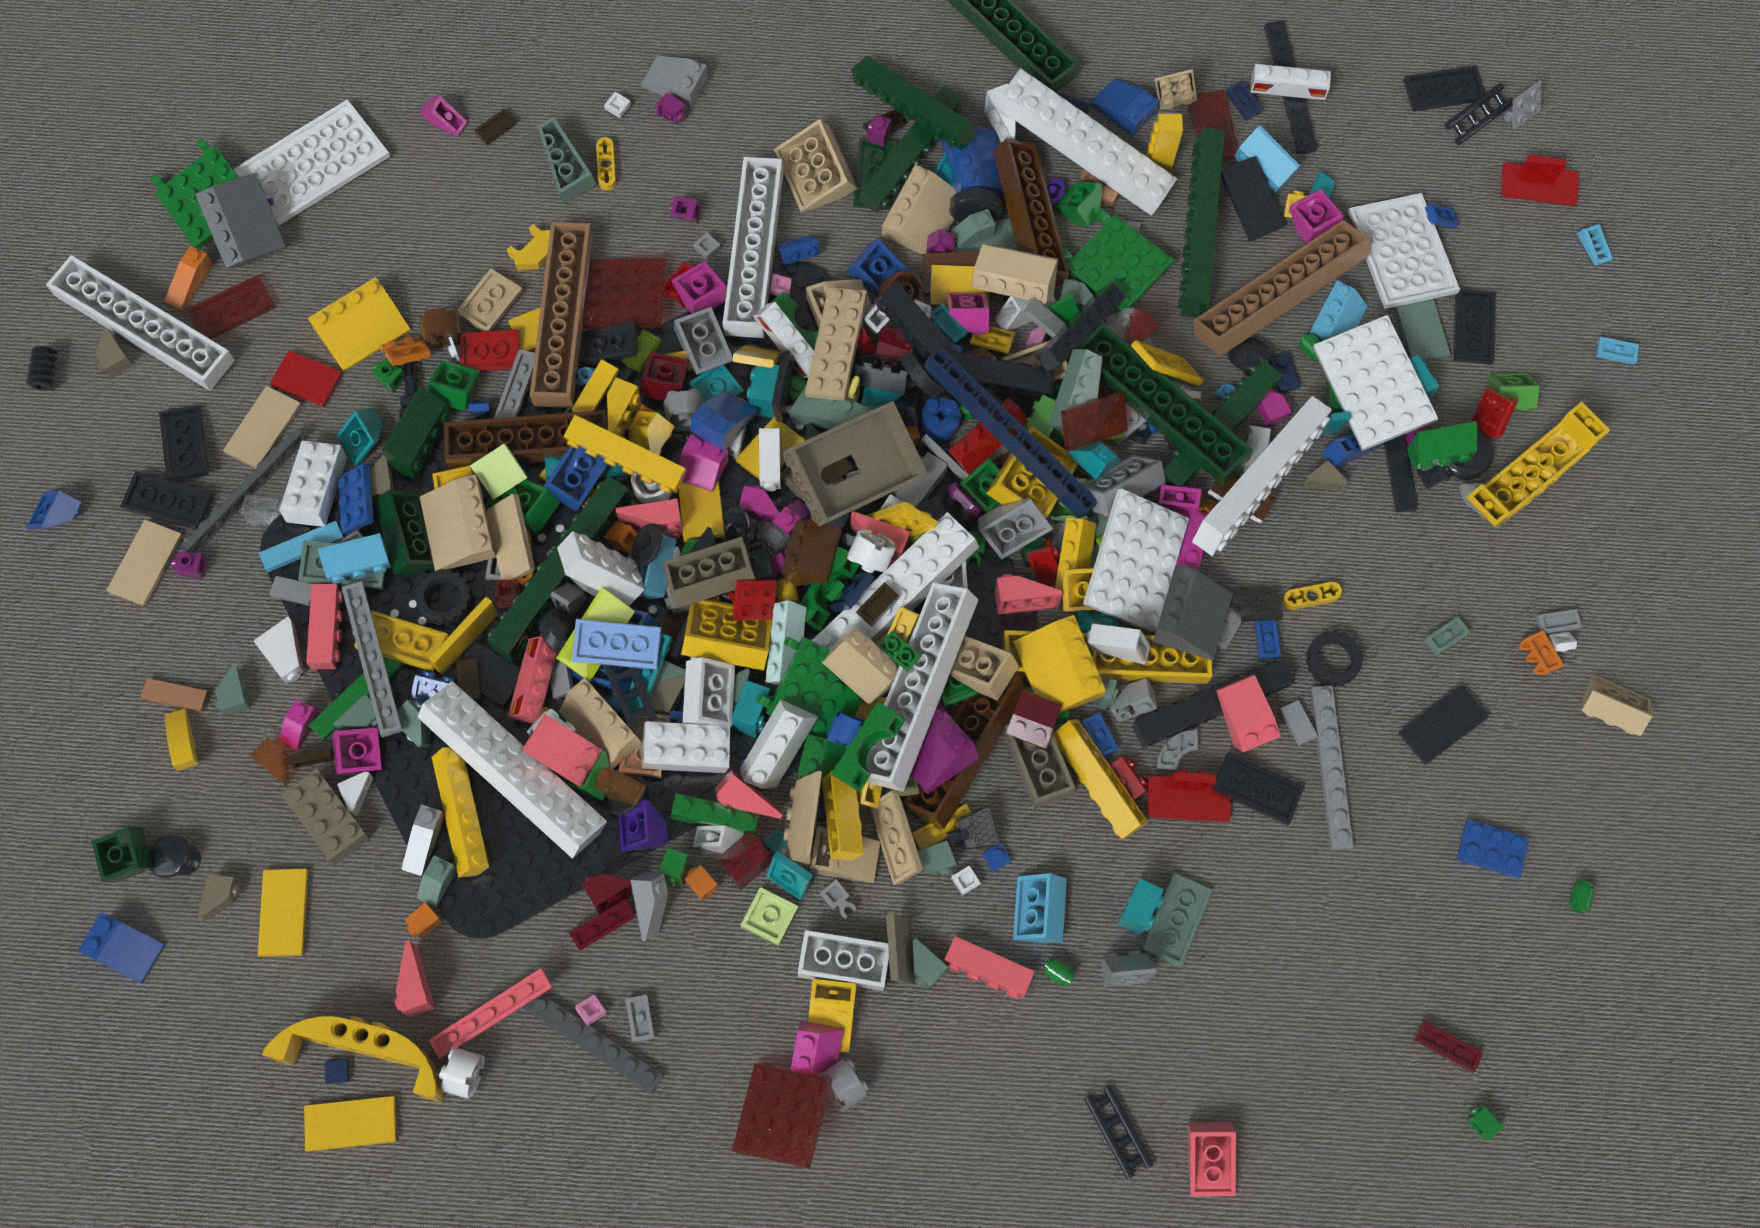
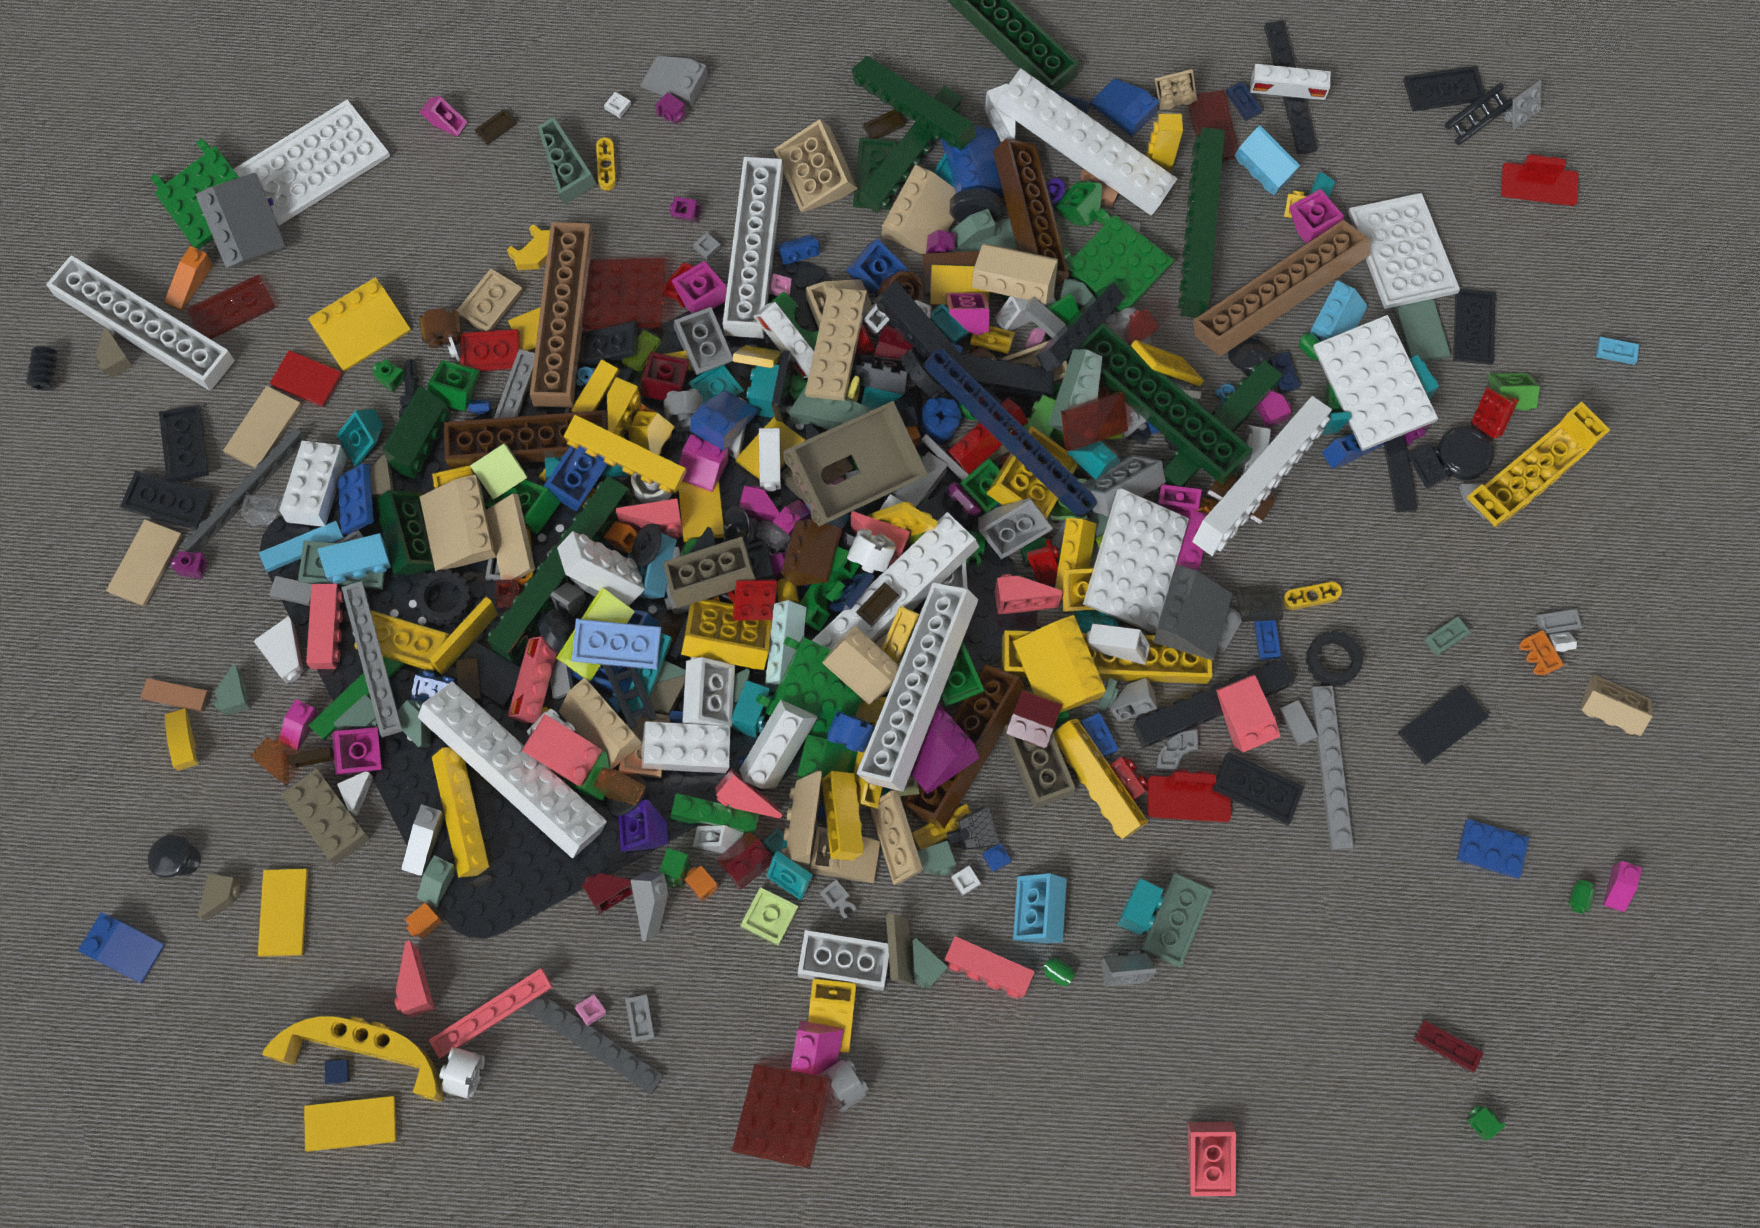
blue slope [26,490,81,530] -> none
dark green brick [91,827,153,883] -> none
orange plate [380,336,430,366] -> none
dark red plate [568,897,636,951] -> none
green arch [831,702,906,792] -> none
magenta brick [866,114,891,147] -> none
green slope [878,631,921,672] -> none
tan slope [949,636,1019,700] -> none
black bar [1084,1085,1154,1180] -> none
black tile [1221,156,1285,242] -> none
dark tan slope [1303,460,1347,492] -> none
green slope [1407,421,1477,471] -> none
blue plate [1425,203,1460,229] -> none
medium azure slope [1577,224,1613,266] -> none
none -> dark pink slope [1603,861,1642,912]

